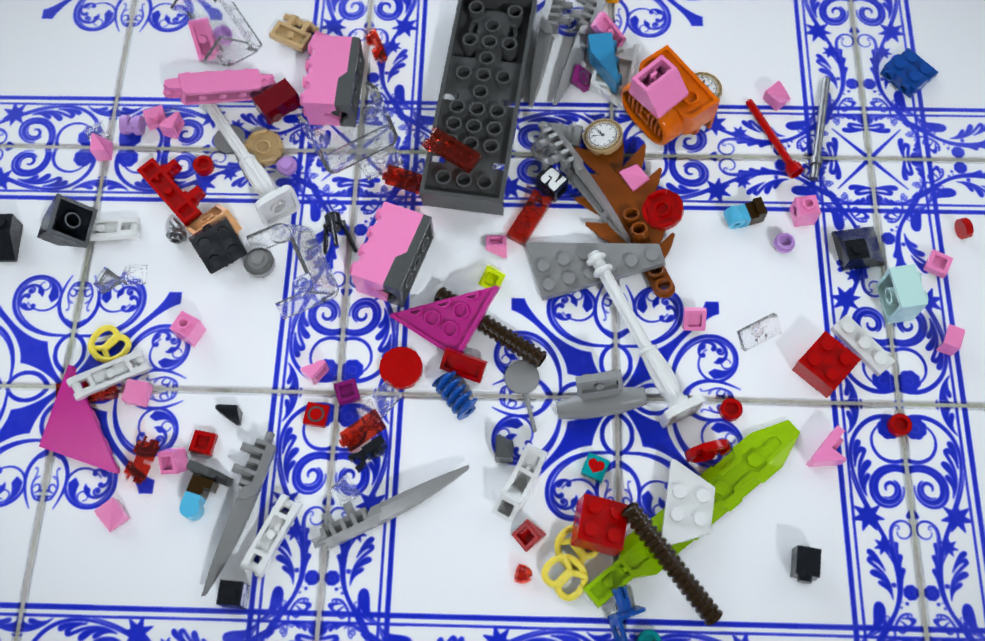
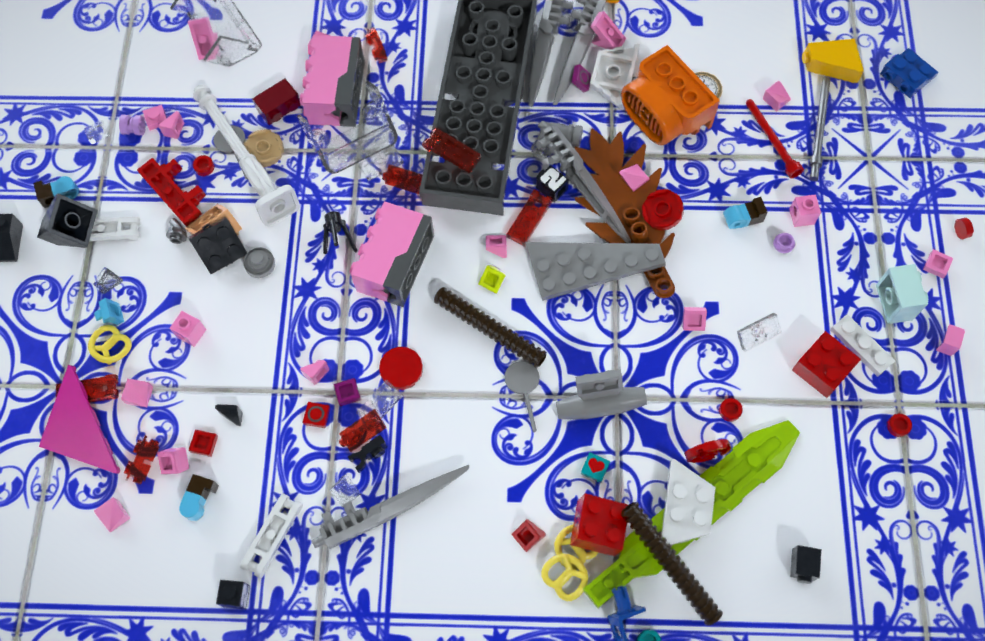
white plate [66,350,152,401] -> none
bright pink slope [90,133,113,161] -> none
clear slope [120,264,148,285] -> none
bright pink hinge [163,68,276,105] -> none
dark grey tile [186,460,233,487] -> none
light grey piece [201,431,277,596] -> none
lavender plate [213,25,233,44] -> none
clear windscreen [246,223,339,320] -> none
tan plate [269,13,320,53] -> none
lavender plate [276,156,297,176] -> none
dark pink tile [390,285,501,353] -> none
blue piece [432,371,478,420] -> none
red tile [439,347,488,384] -> none
white arch [491,442,548,523] -> none
dark grey slope [495,435,514,463] -> none
clear red hinge [514,564,533,584] -> none
tile [583,118,623,155] -> none
white piece [586,250,707,428] -> none
dark azure slope [587,32,622,94] -> none
bright pink slope [629,55,689,119] -> none
bright pink slope [806,425,847,467] -> none
black slope [831,226,885,271] -> none
none -> leg [33,176,79,208]
none -> medium azure tile [94,298,124,325]
none -> yellow slope [802,38,864,83]

